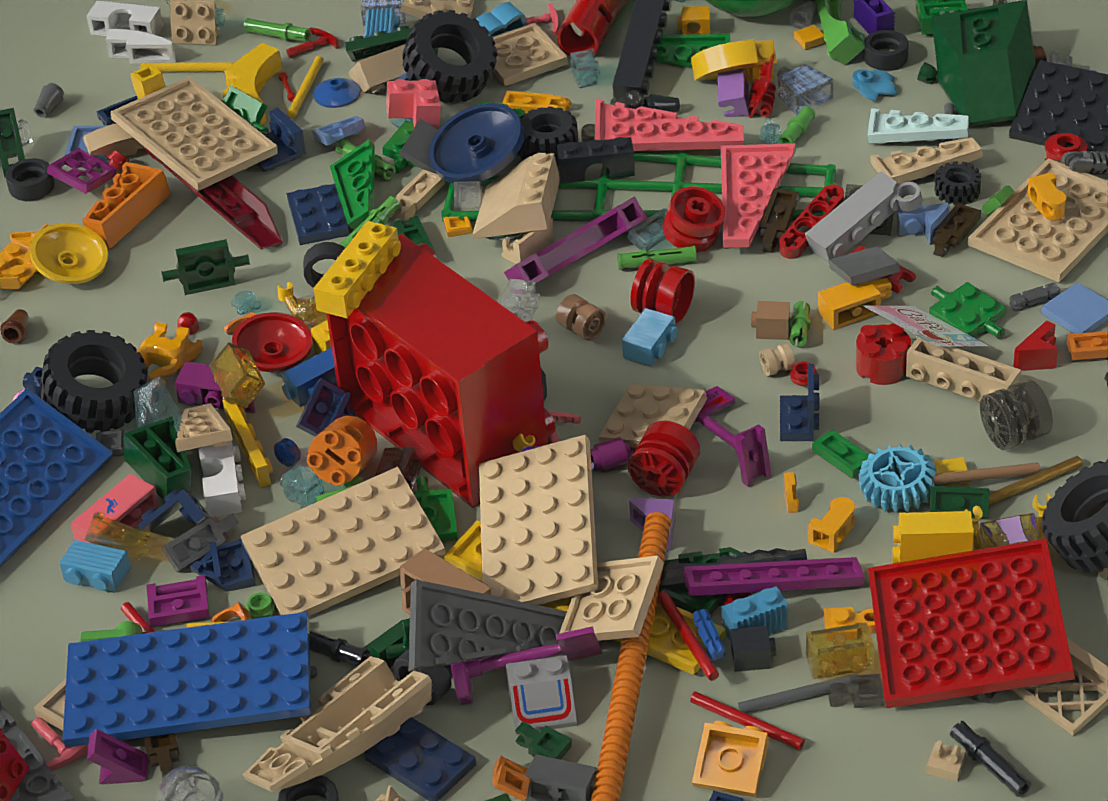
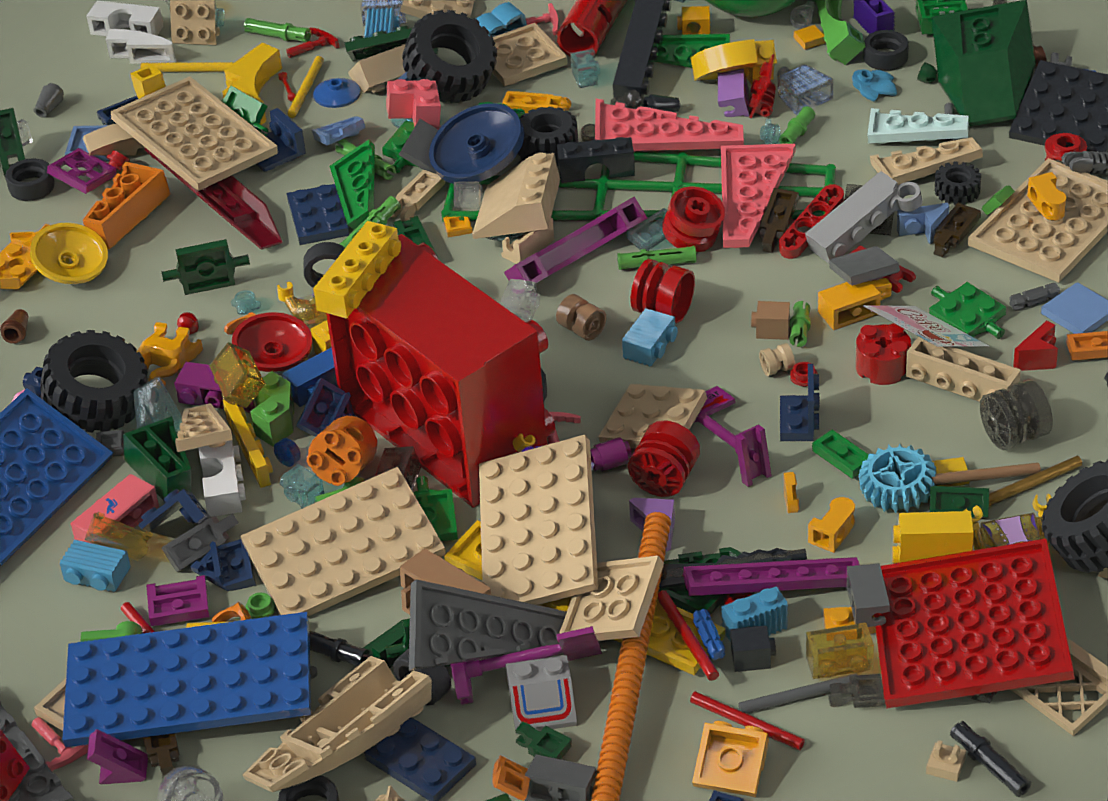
none -> bright green brick [250,371,295,447]
none -> dark grey hinge [847,563,890,630]

